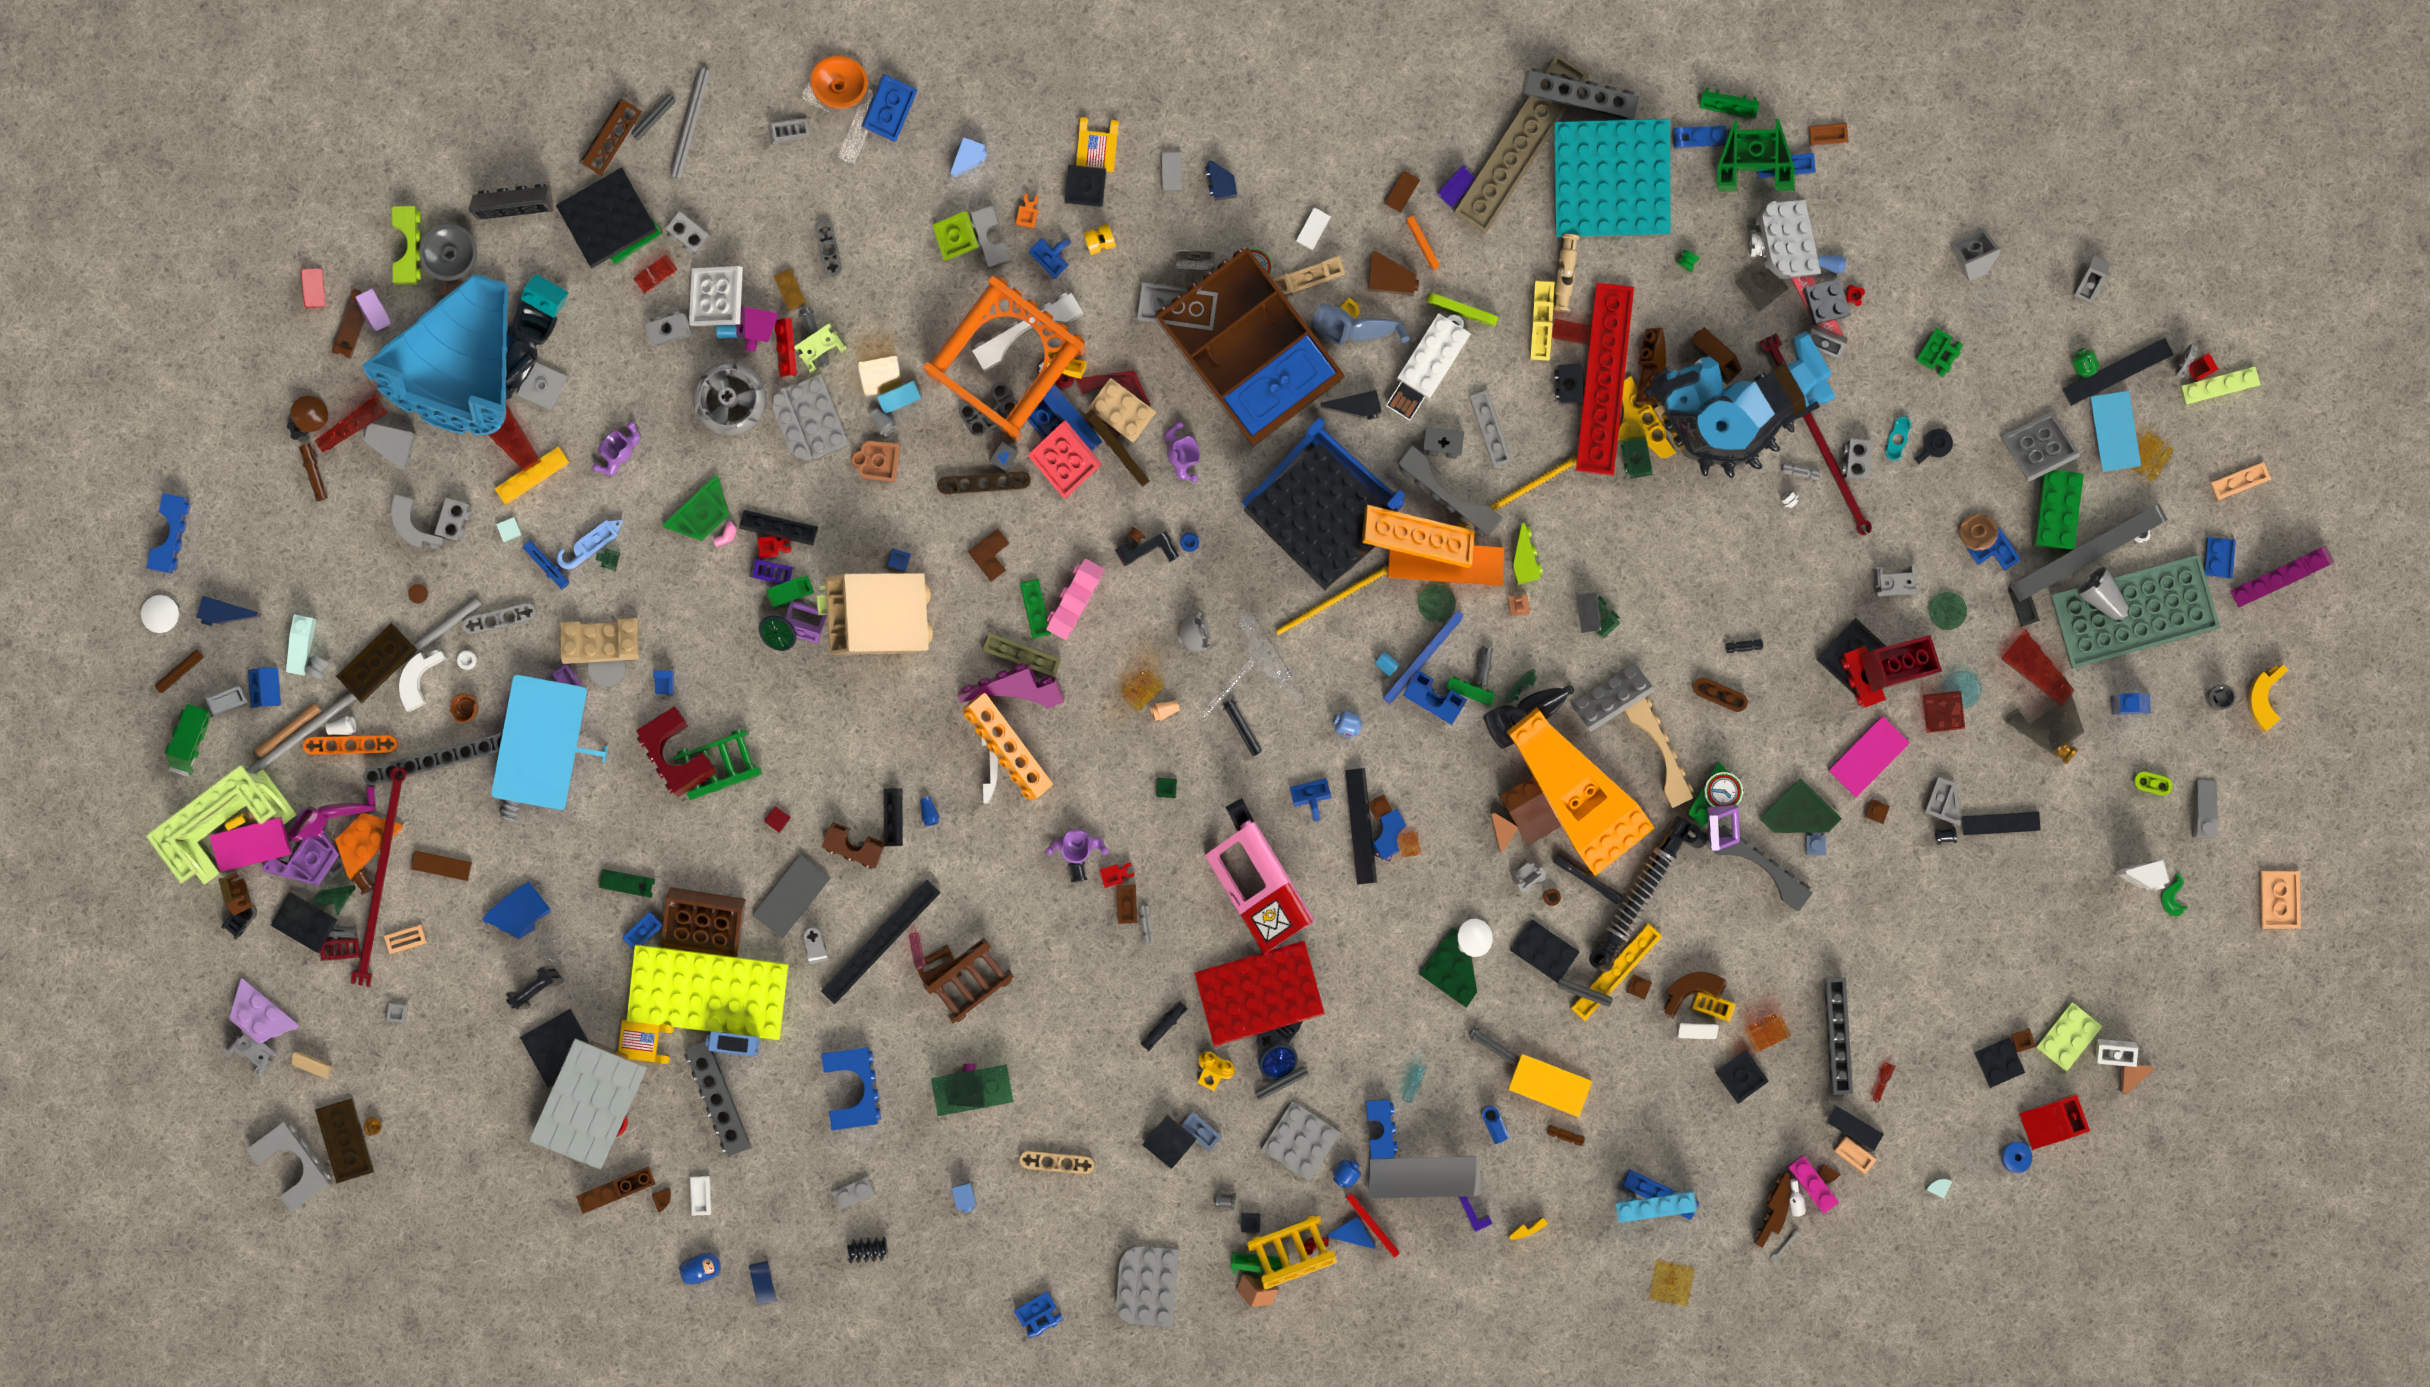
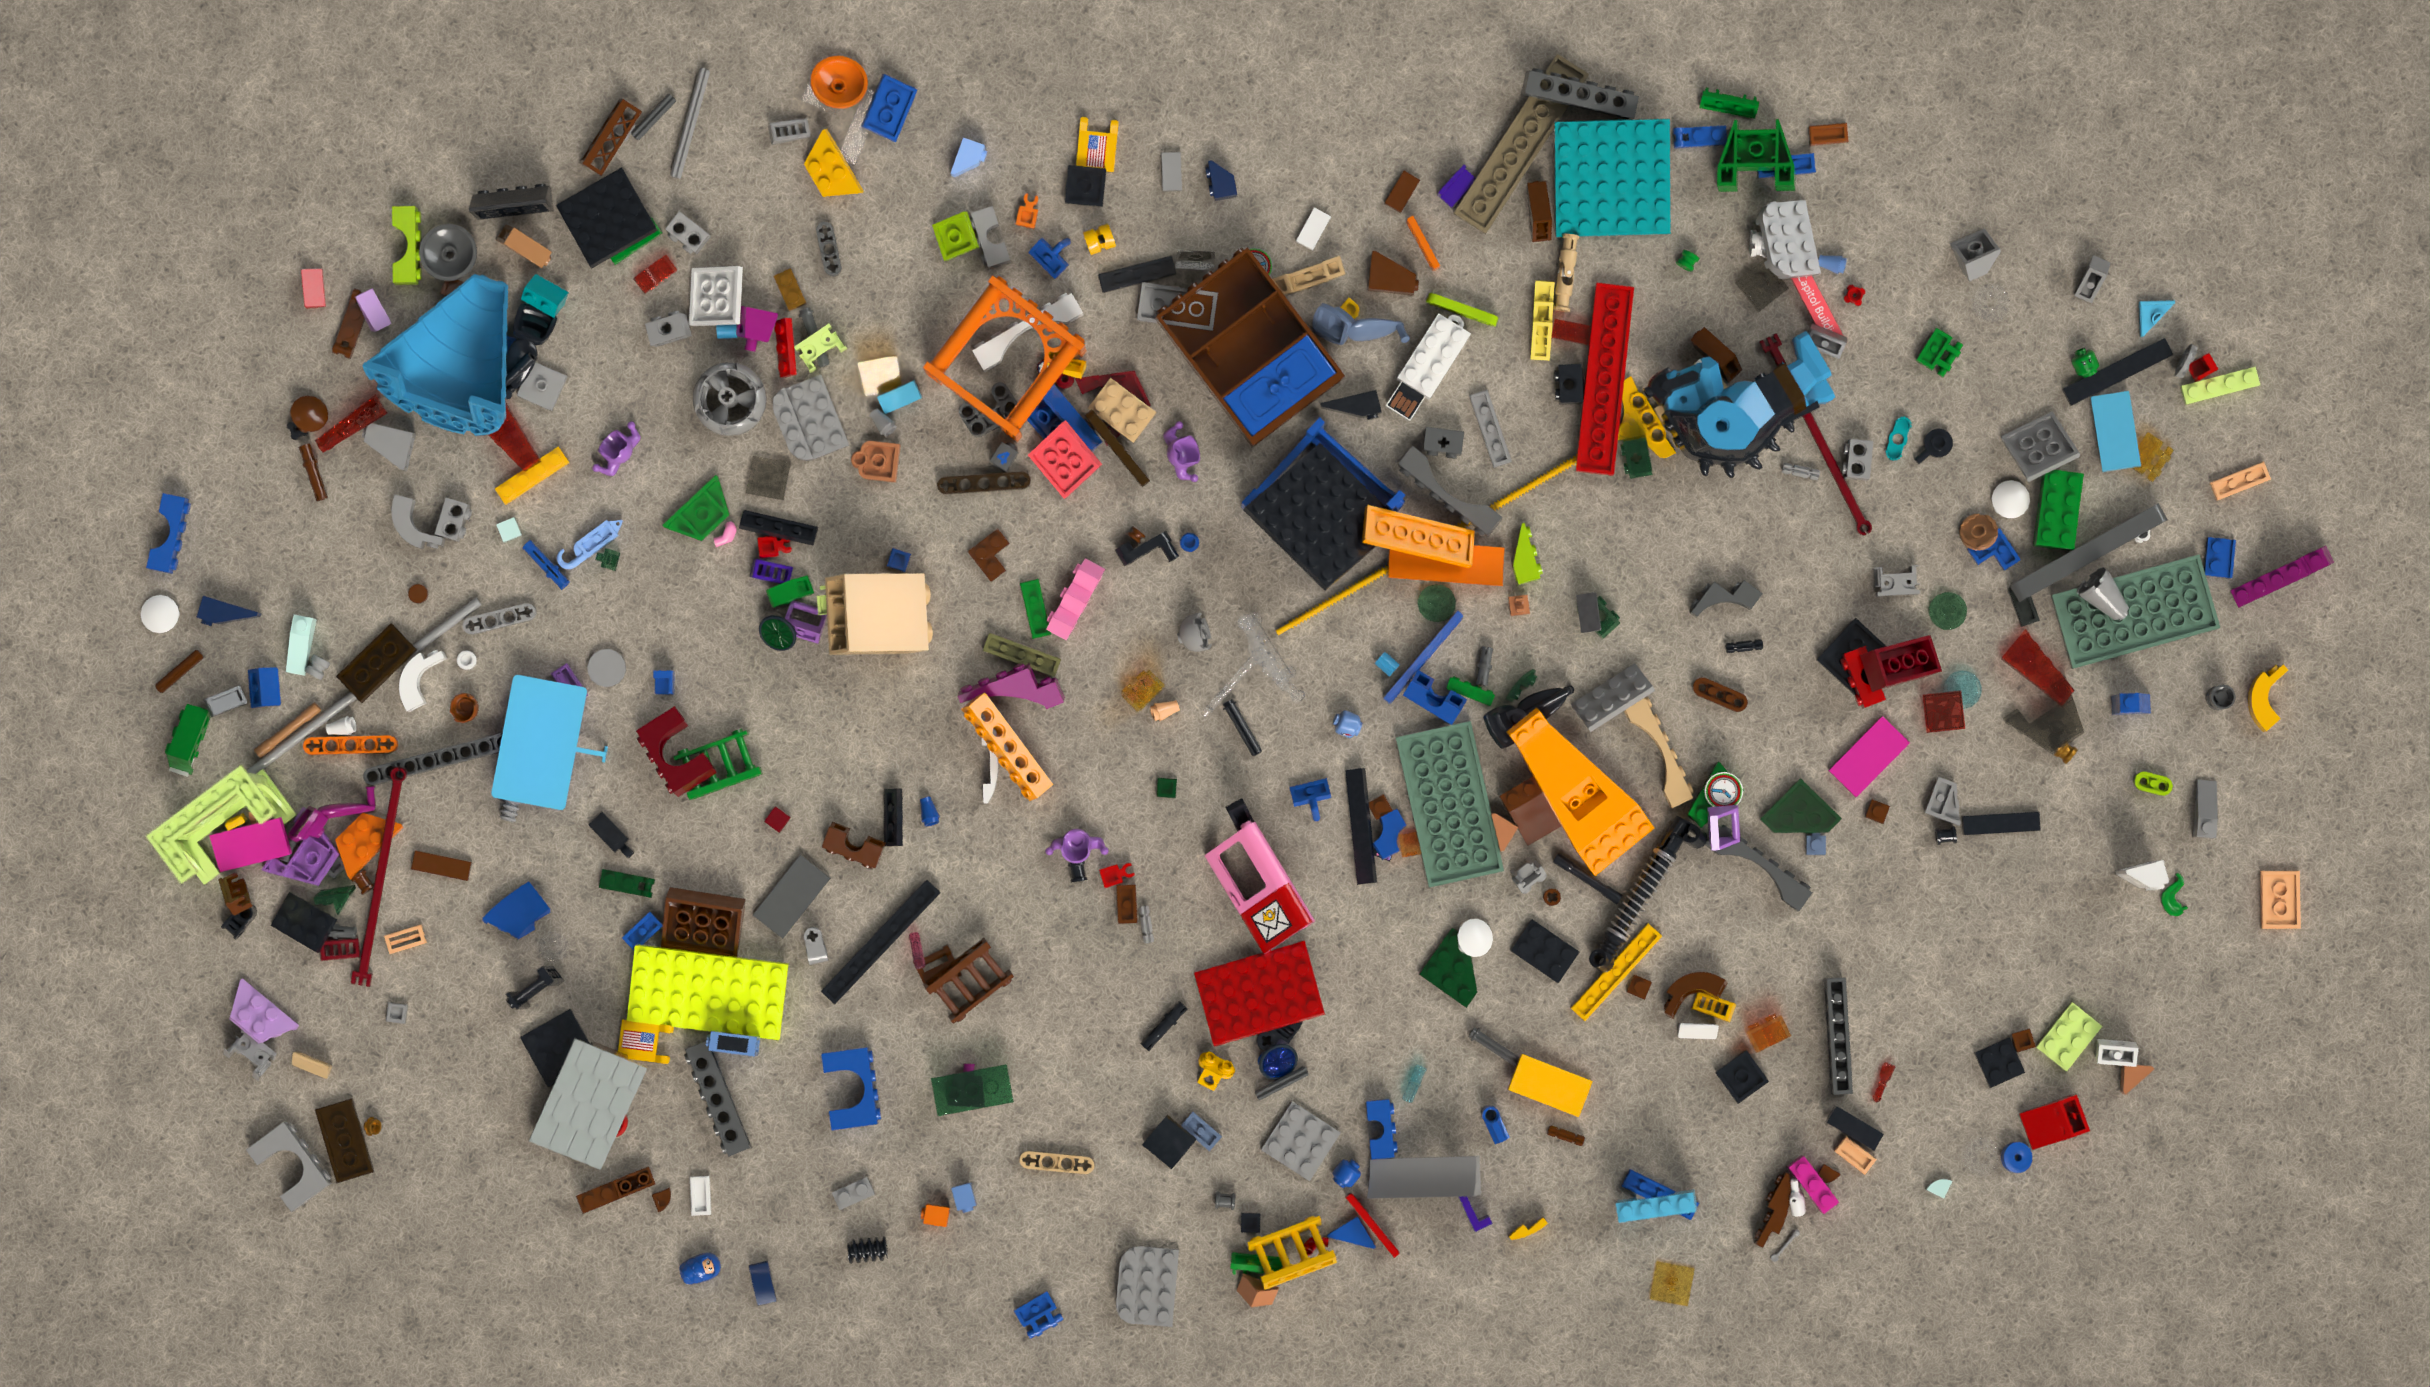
tan piece [561,618,640,664] -> none
dark grey axle [1557,978,1613,1007] -> none
reddish brown slope [1635,328,1666,405] -> none
white plate [1781,491,1799,508] -> none
plate [1803,279,1851,325] -> none
none -> medium nougat slope [496,225,552,268]
none -> black plate [588,812,634,858]
none -> clear smoke tile [746,456,791,501]
none -> yellow wing [804,129,864,197]
none -> orange brick [921,1204,950,1227]
none -> black tile [1098,255,1177,293]
none -> sand green plate [1396,721,1504,888]
none -> reddish brown slope [1527,181,1552,242]
none -> dark grey arch [1690,580,1763,618]
none -> white dish [1992,480,2030,518]
none -> medium azure tile [2139,300,2175,337]

